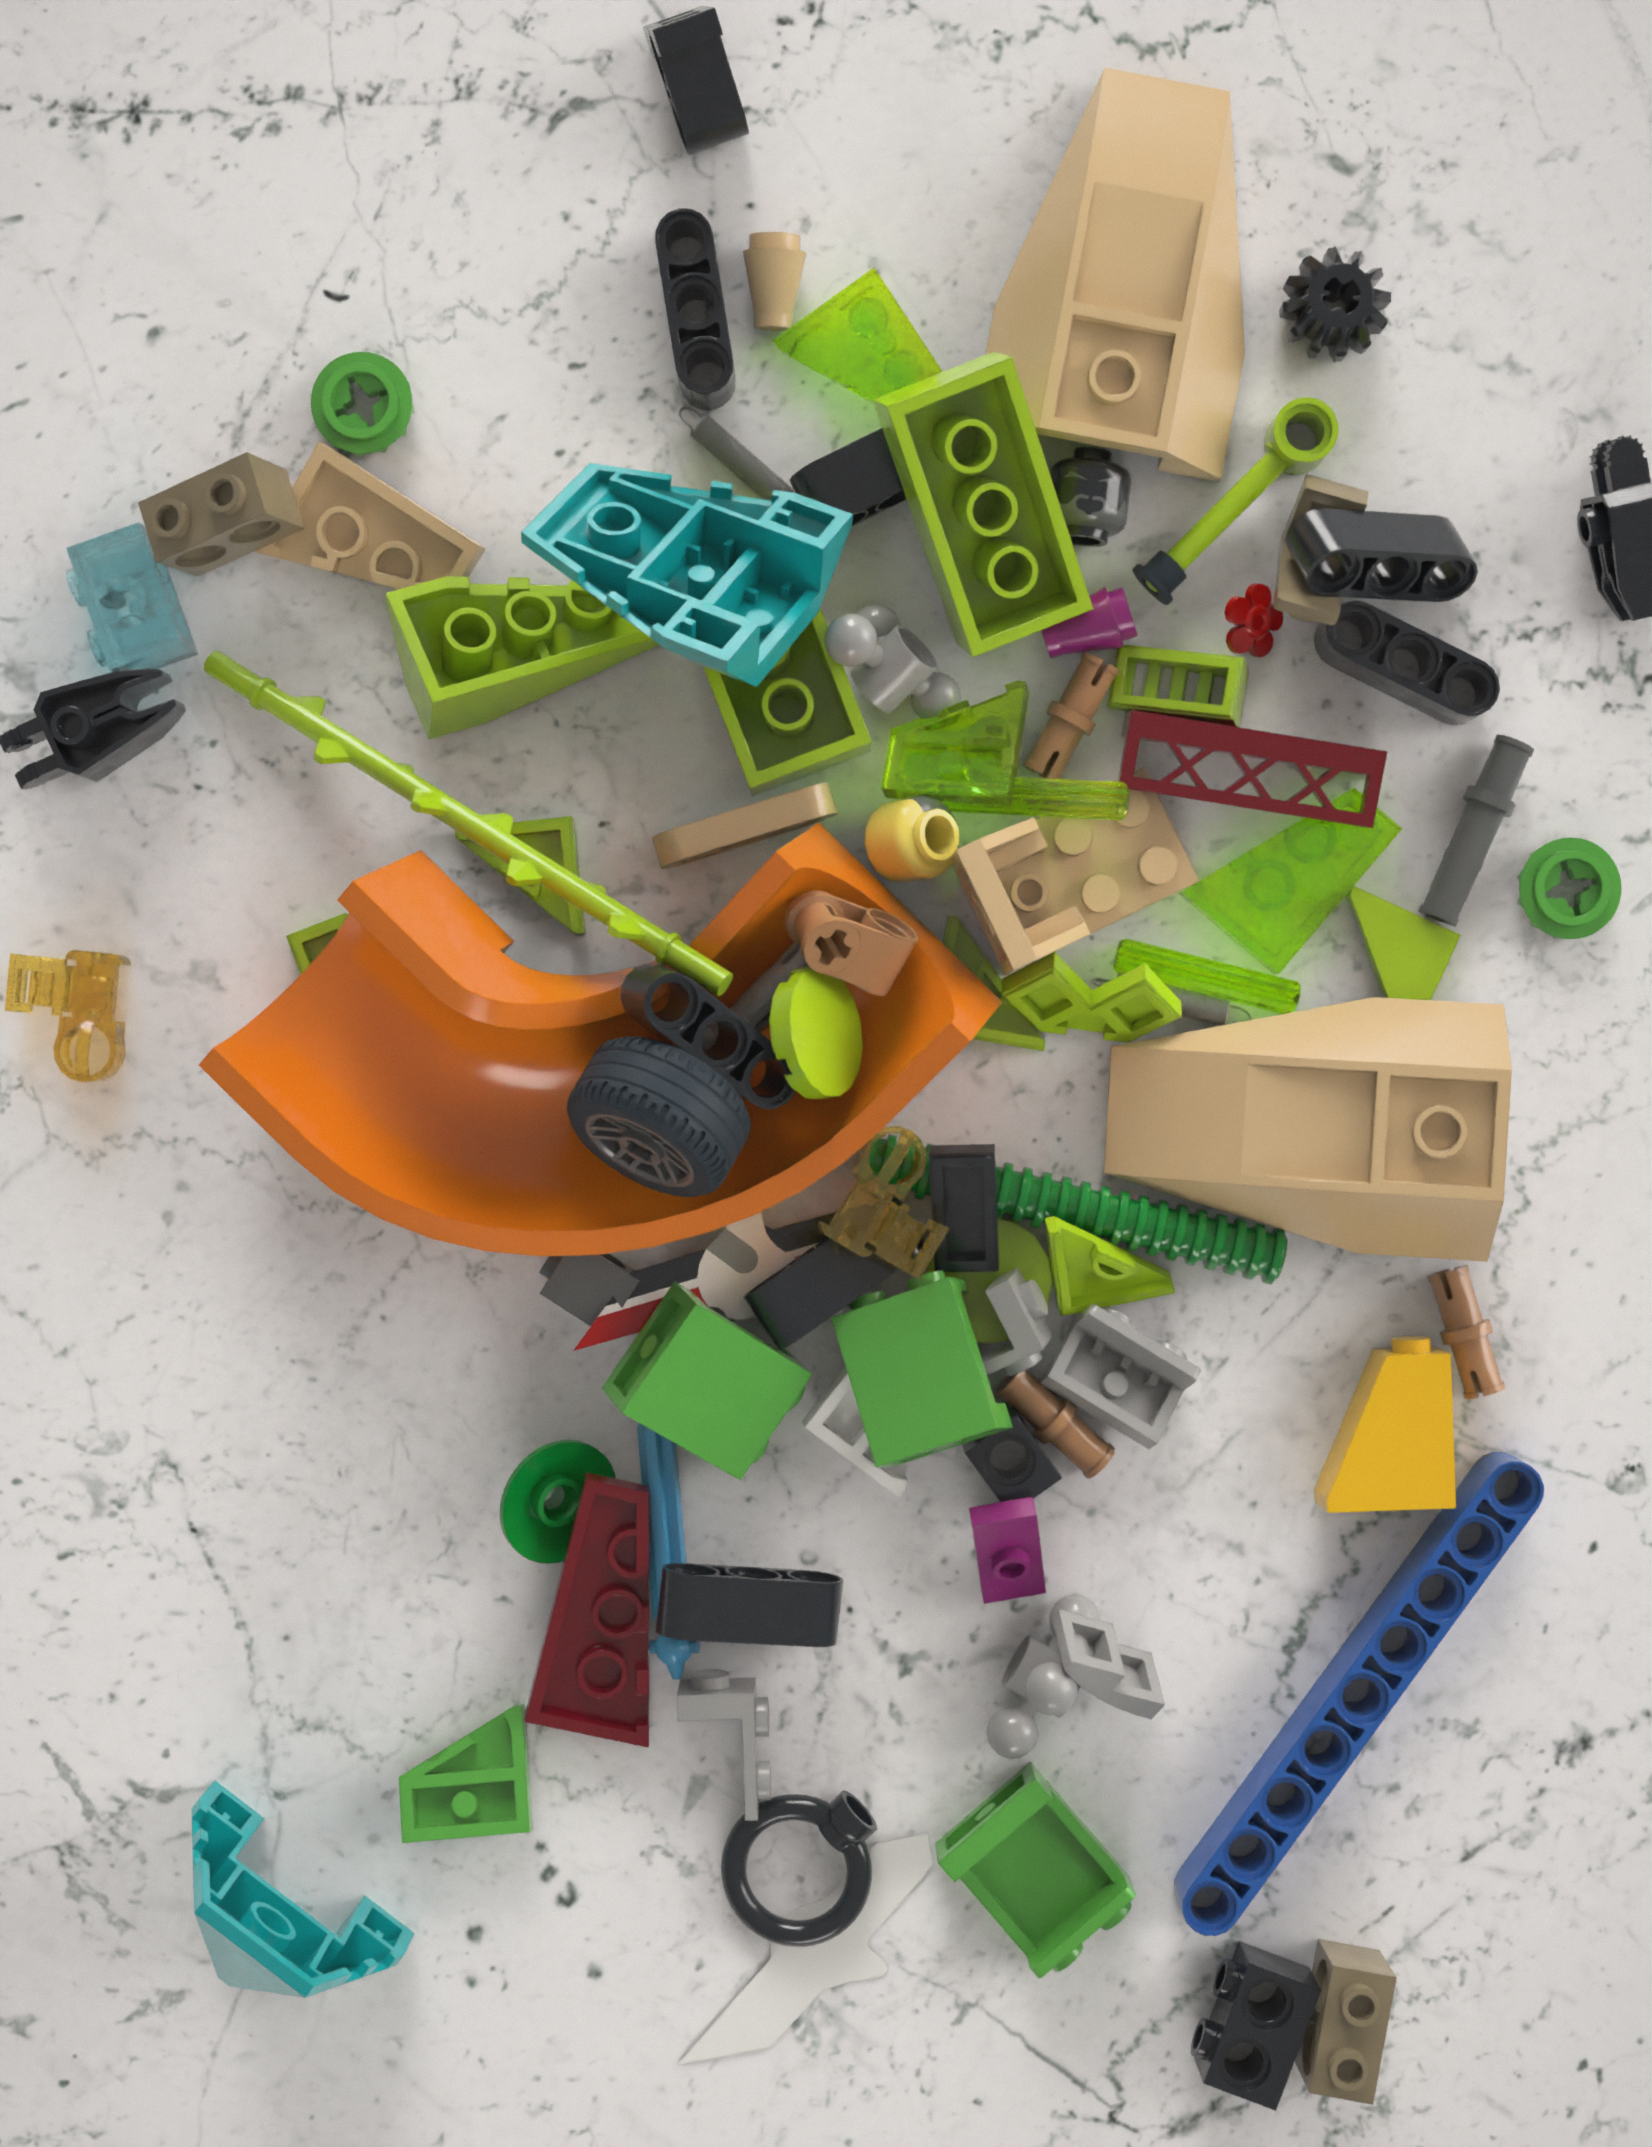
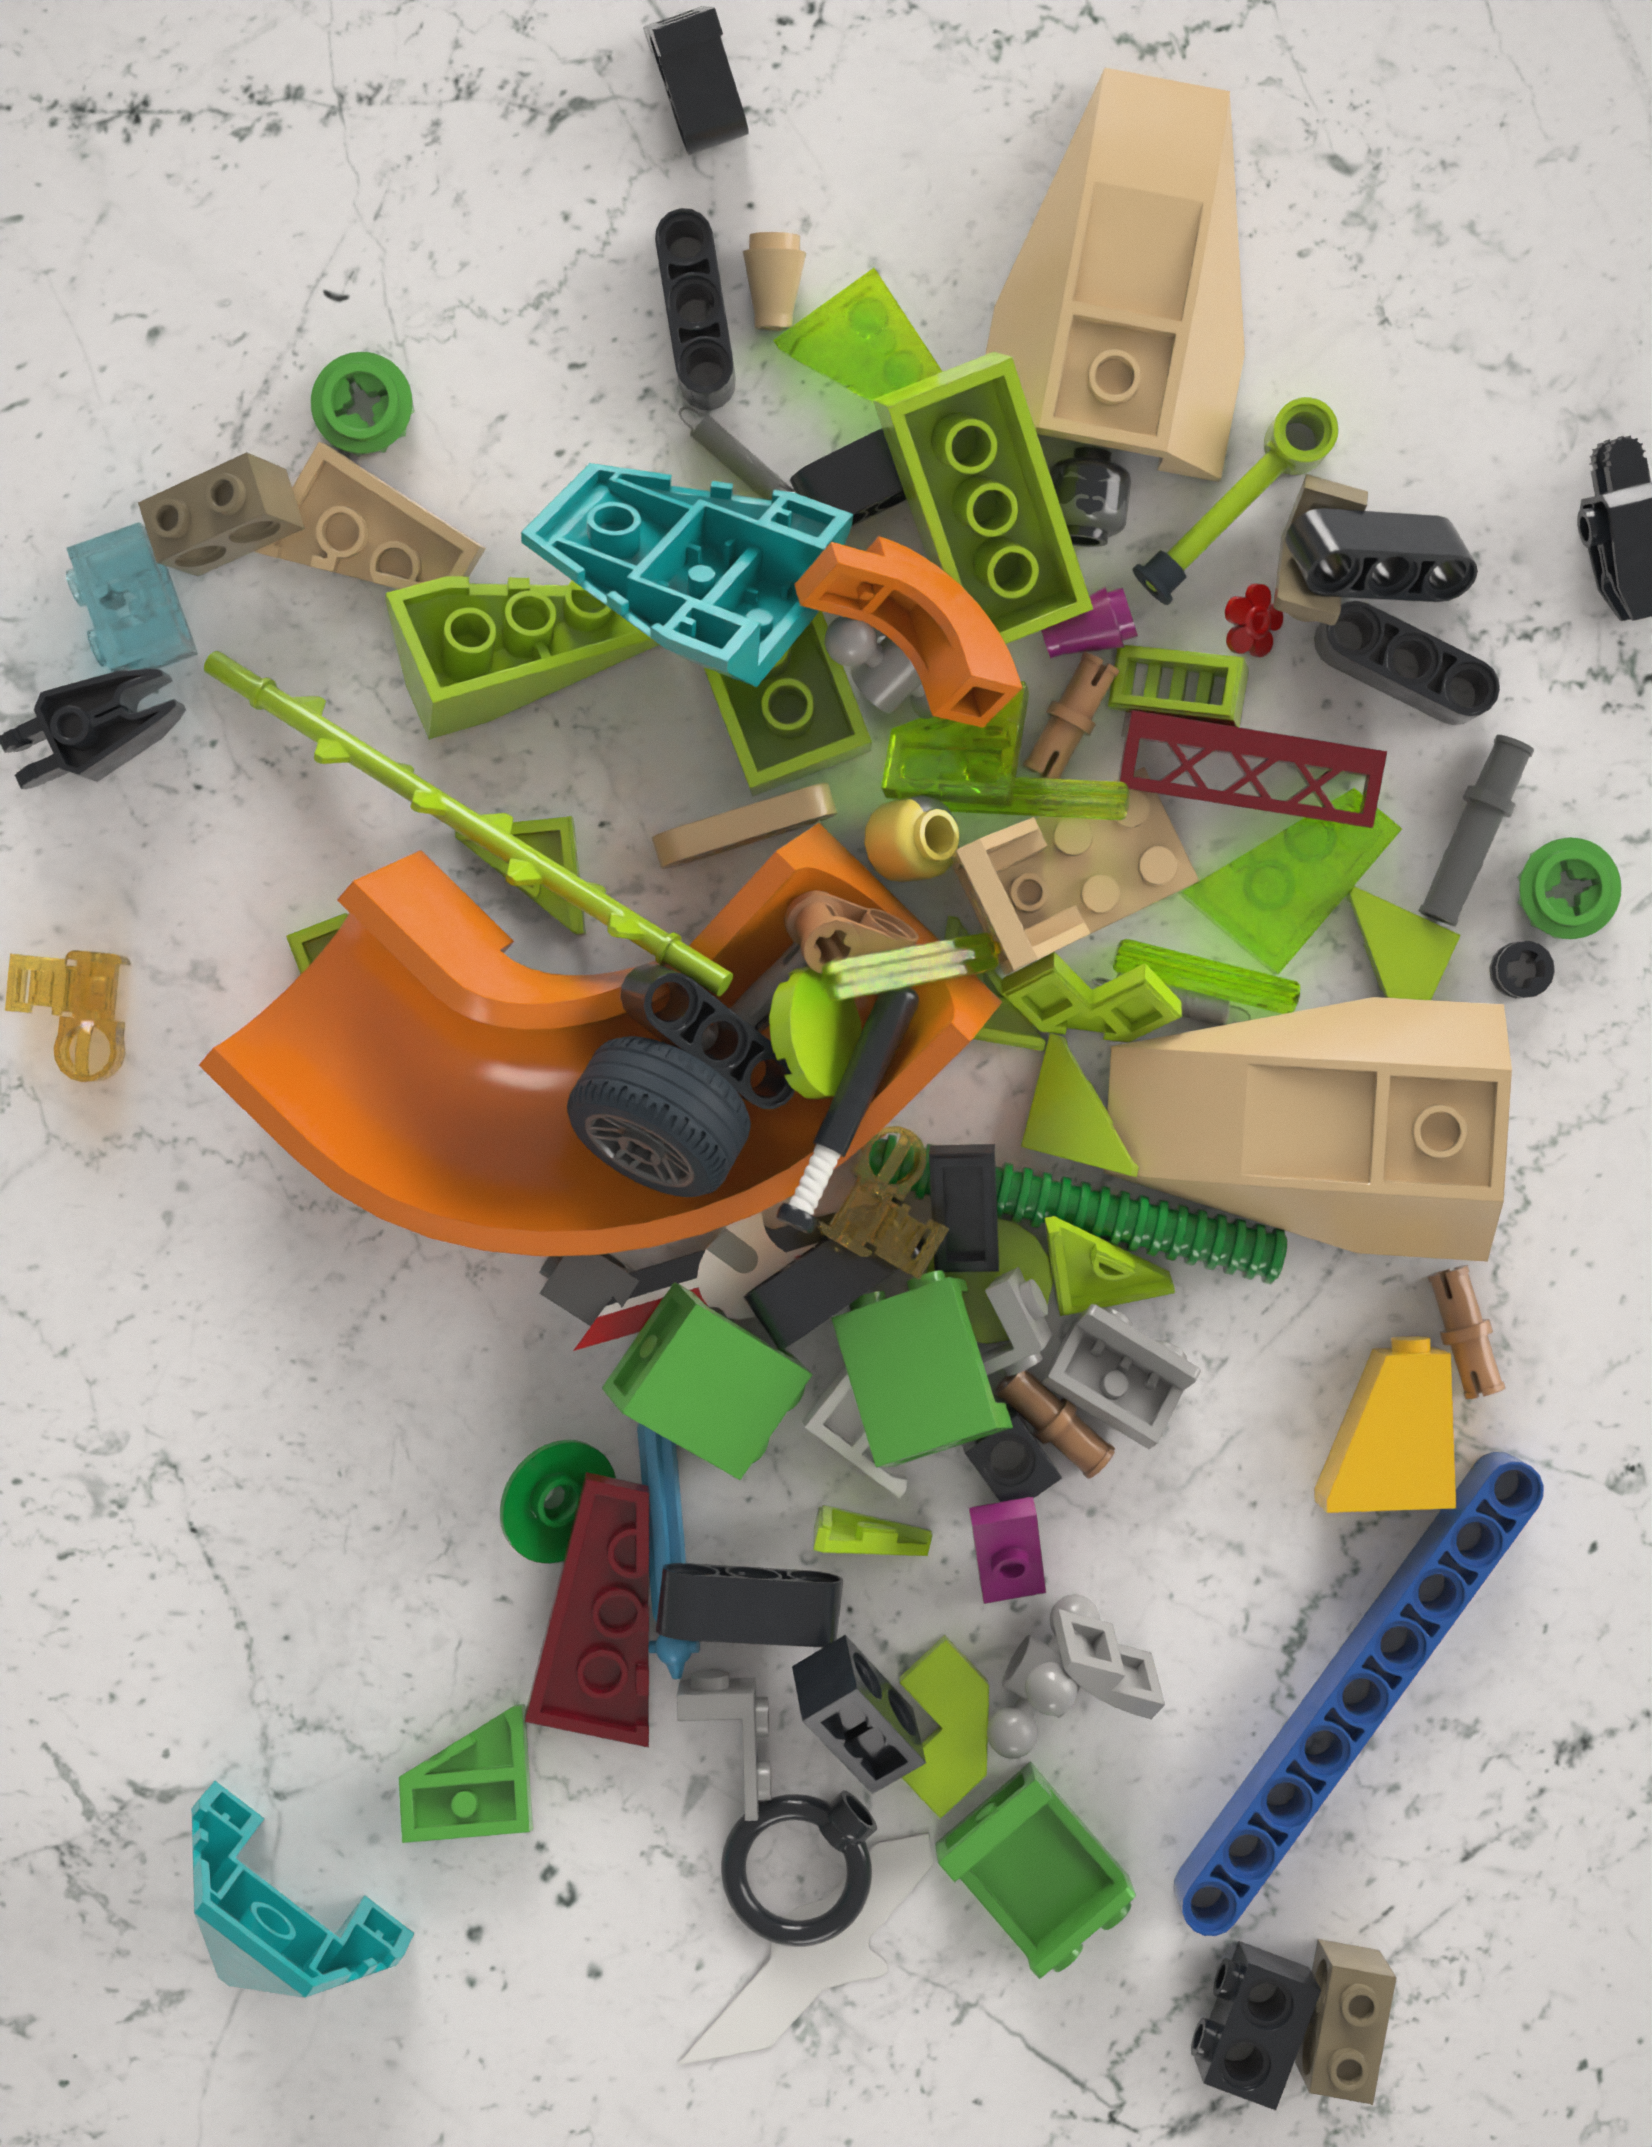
black gear [1279,246,1391,363] -> none
none -> black piece [776,981,919,1234]
none -> black brick [792,1635,926,1795]
none -> orange arch [794,536,1023,728]
none -> lime tile [813,1505,933,1556]
none -> clear neon green axle [820,932,1001,1001]
none -> lime tile [899,1635,989,1819]
none -> lime tile [1021,1033,1139,1177]
none -> black bush [1489,941,1555,999]

